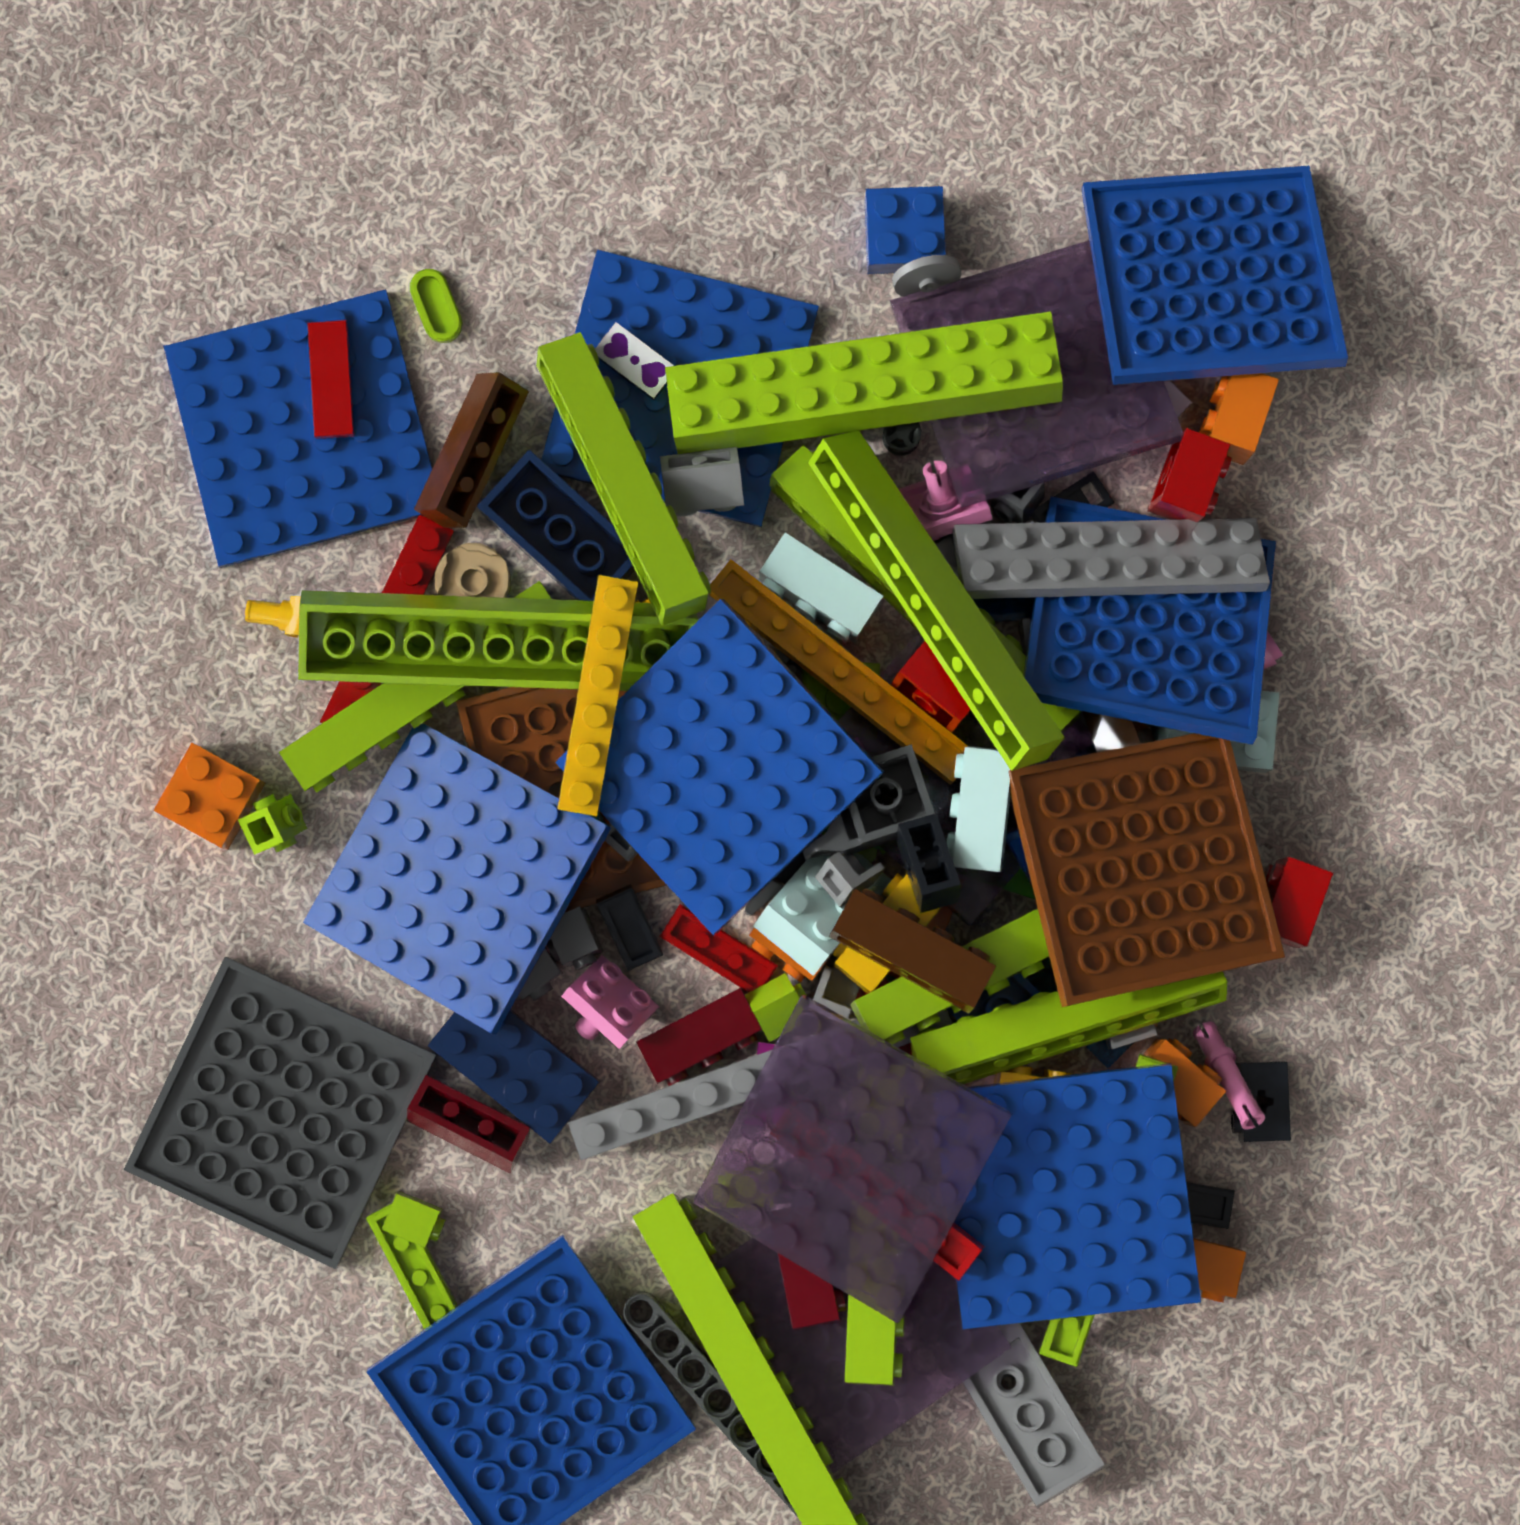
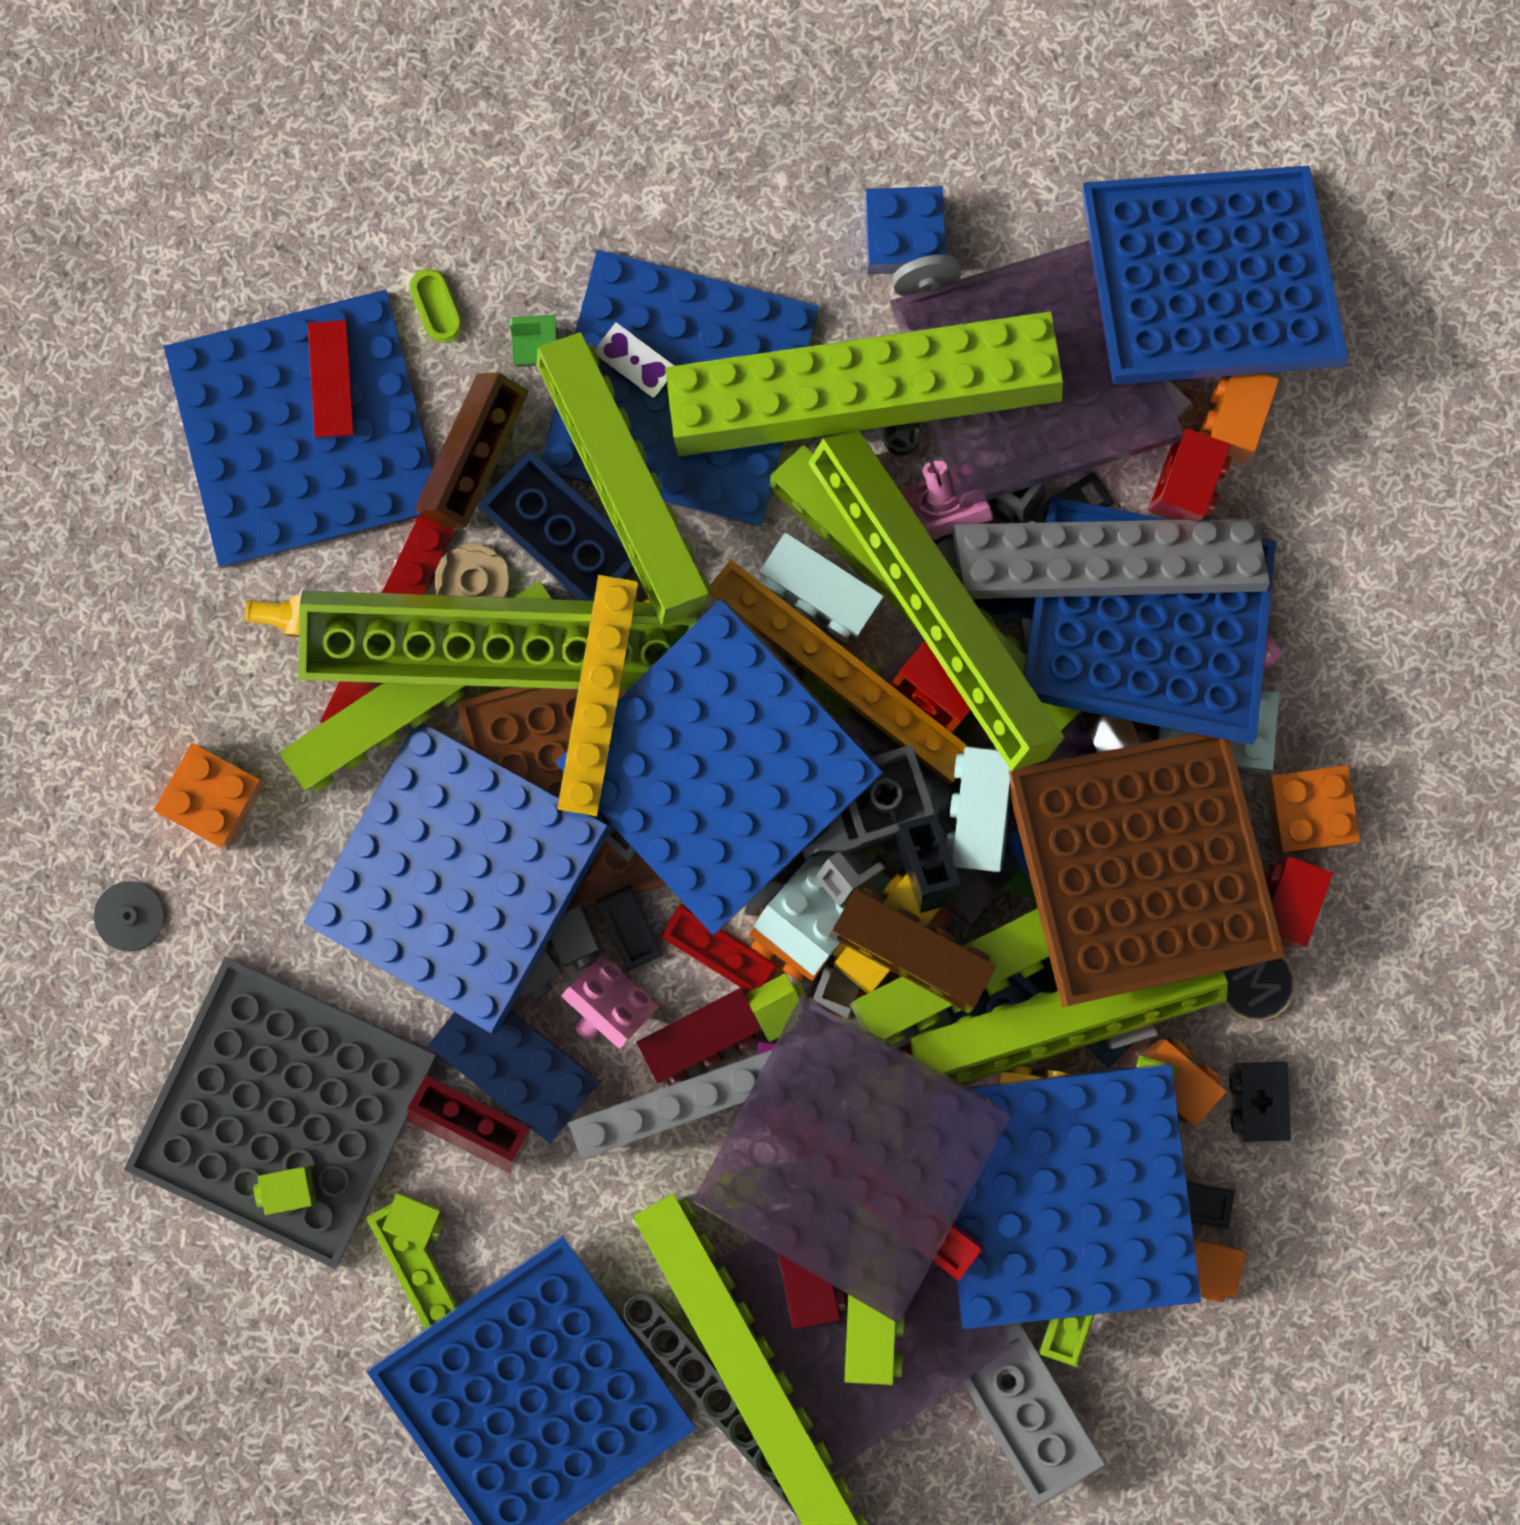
lime brick [238,794,308,855] -> none
light grey brick [660,447,744,516] -> none
bright pink pin [1193,1021,1265,1130] -> none
none -> dark grey piece [94,881,165,951]
none -> lime brick [253,1165,317,1215]
none -> bright green panel [509,314,558,367]
none -> black tile [1222,957,1295,1021]
none -> orange brick [1264,765,1360,855]

